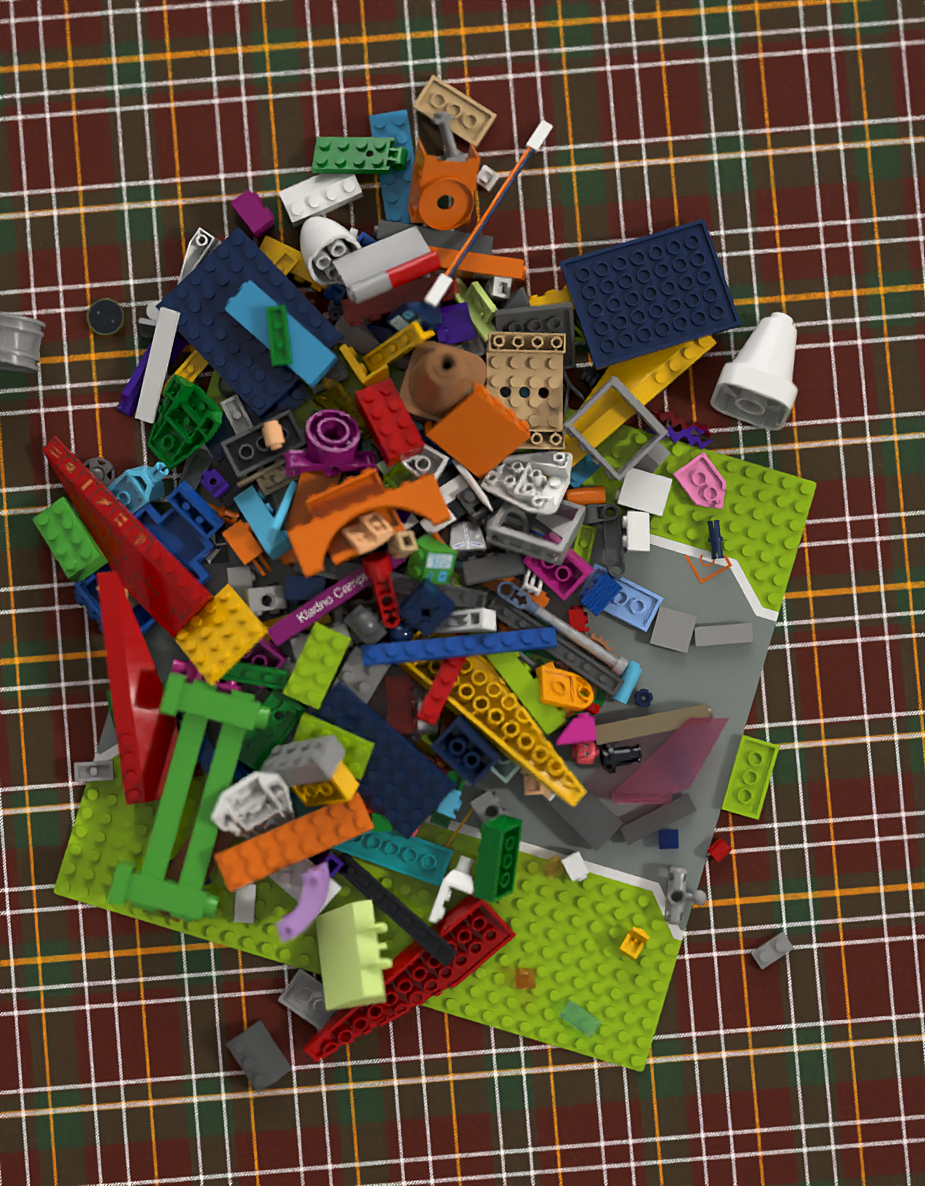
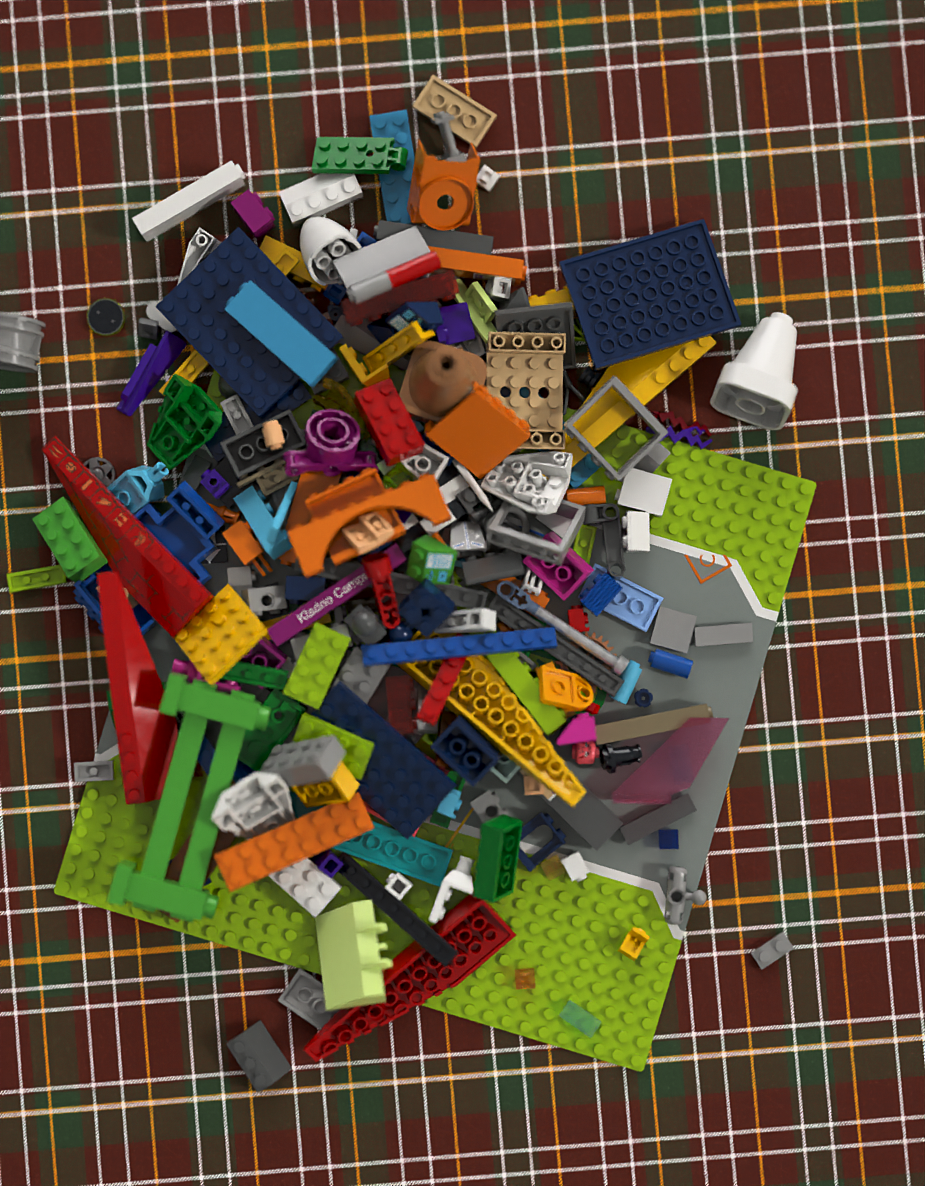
white tile [135,307,180,423] -> none
white tile [234,884,256,923] -> none
green plate [266,305,293,366] -> none
lavender fence [276,862,330,942] -> none
green tile [372,812,393,832] -> none
tan brick [388,531,418,559] -> none
piece [424,120,553,308] -> none
bright pink tile [673,452,726,509] -> none
red beam [706,837,732,863] -> none
dark blue pin [707,520,724,559] -> none
lime plate [721,735,780,820] -> none
none -> lime tile [6,565,67,593]
none -> white brick [132,160,245,242]
none -> white brick [385,872,413,900]
none -> dark blue panel [518,812,566,872]
none -> blue brick [648,648,693,679]

